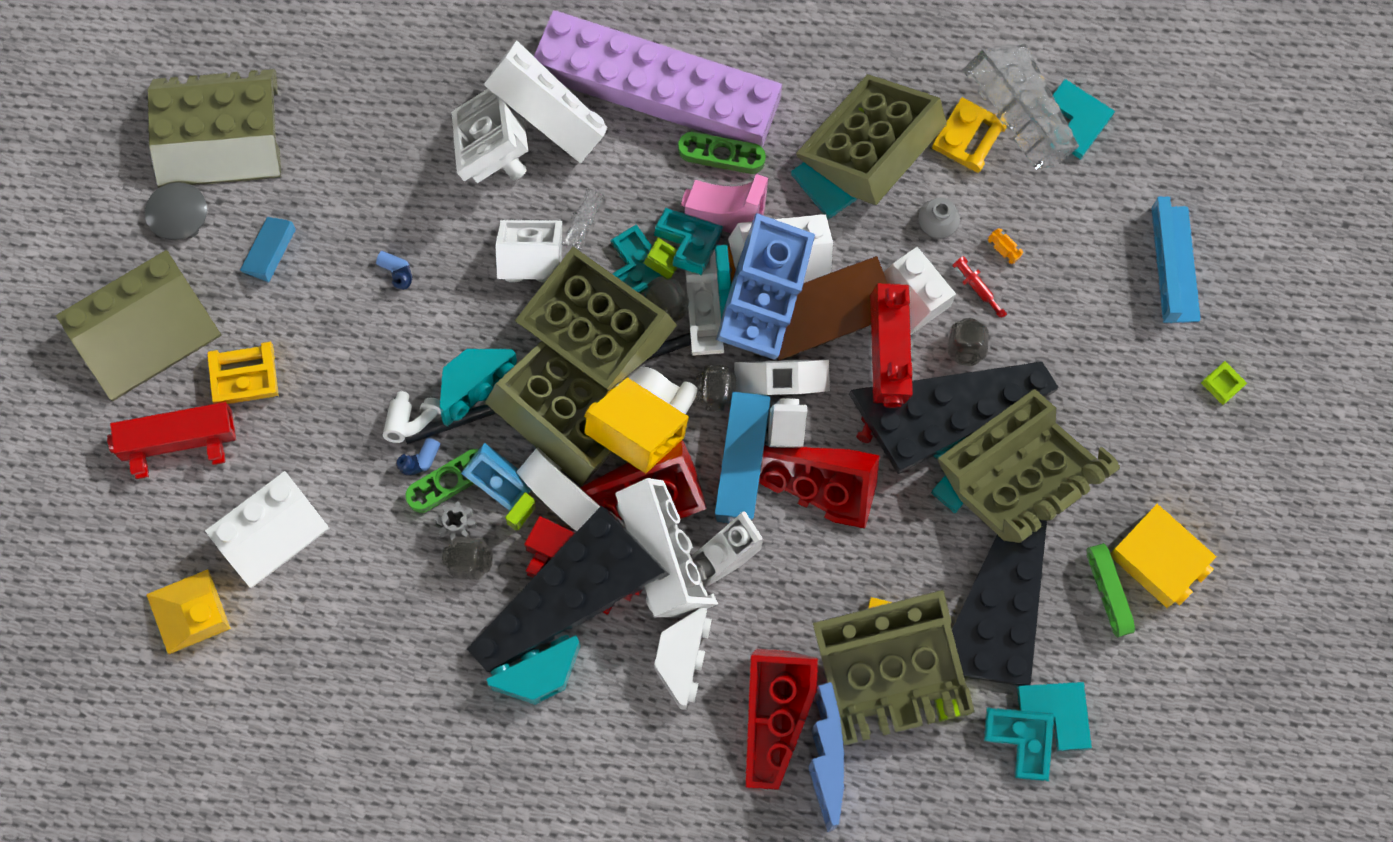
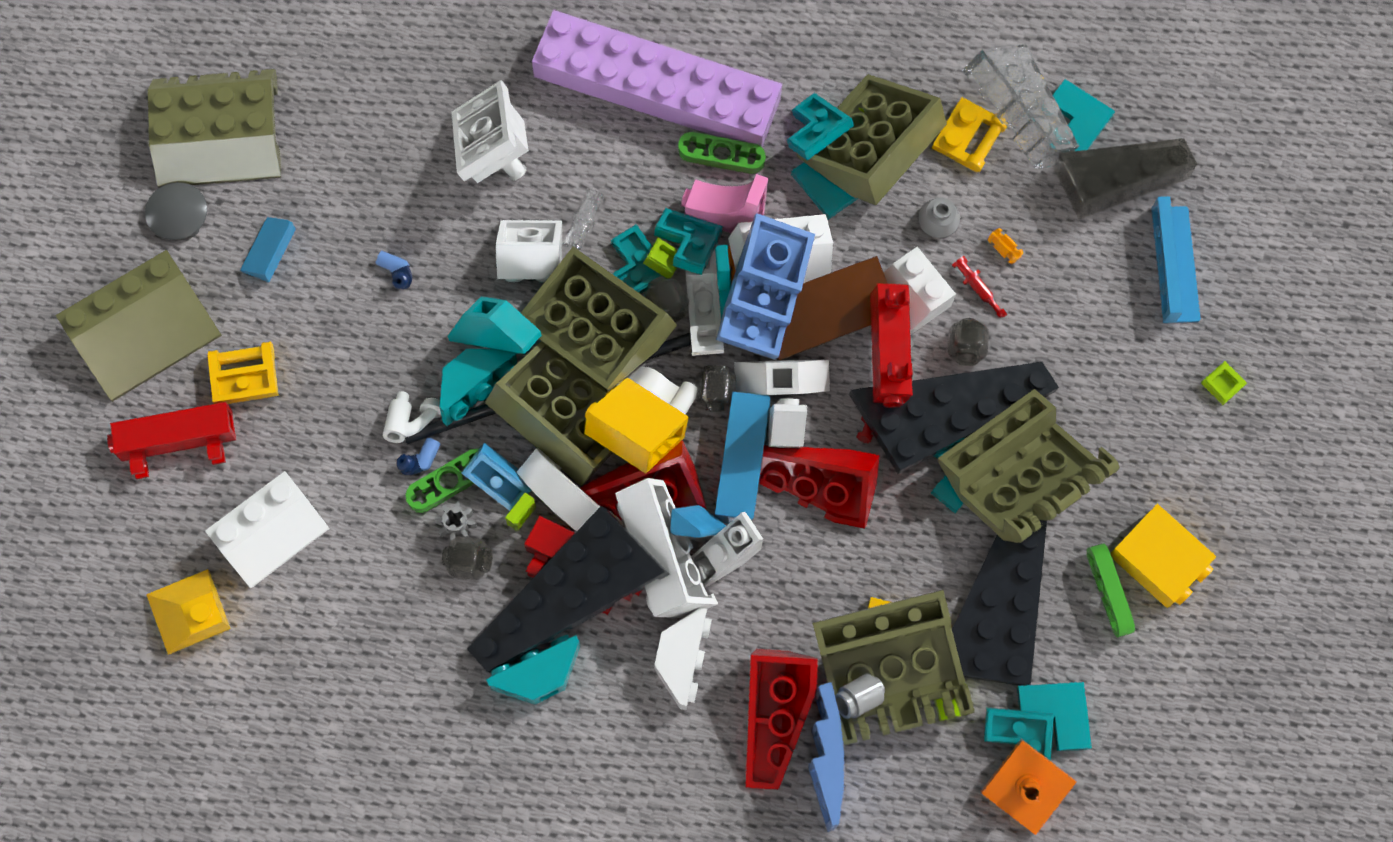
white wedge [484,41,607,163] -> none
none -> teal slope [447,296,542,354]
none -> dark azure slope [670,505,726,538]
none -> teal tile [786,93,854,161]
none -> light grey brick [835,674,885,719]
none -> orange tile [981,739,1077,835]
none -> clear smoke wedge [1053,138,1197,220]

